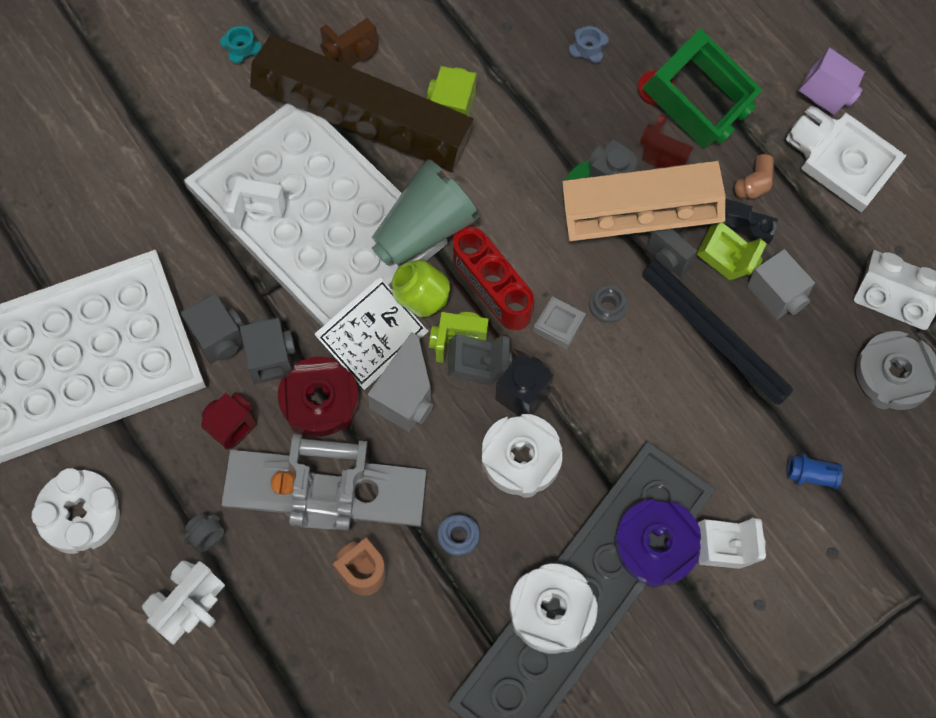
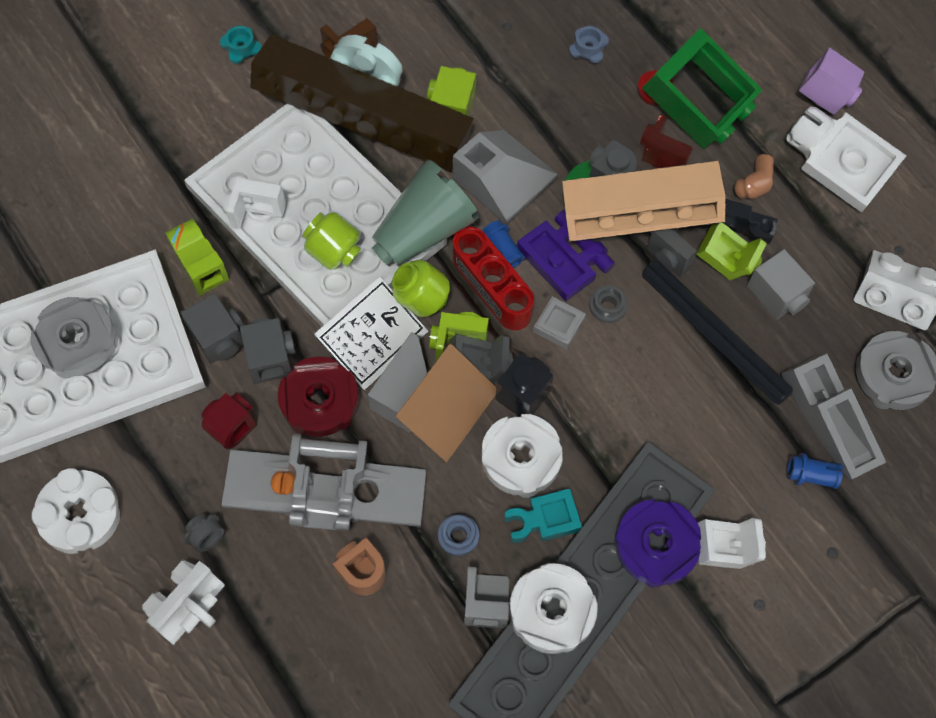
none -> light grey plate [30,297,116,378]
none -> lime leg [165,218,229,296]
none -> lime head [302,212,362,270]
none -> light aqua plate [330,35,403,86]
none -> medium nougat sticker [395,343,496,463]
none -> light grey slope [453,130,558,224]
none -> light grey panel [464,567,509,628]
none -> blue pin [482,220,525,268]
none -> teal plate [504,489,582,543]
none -> dark purple plate [517,210,615,302]
none -> light grey slope [781,354,886,480]

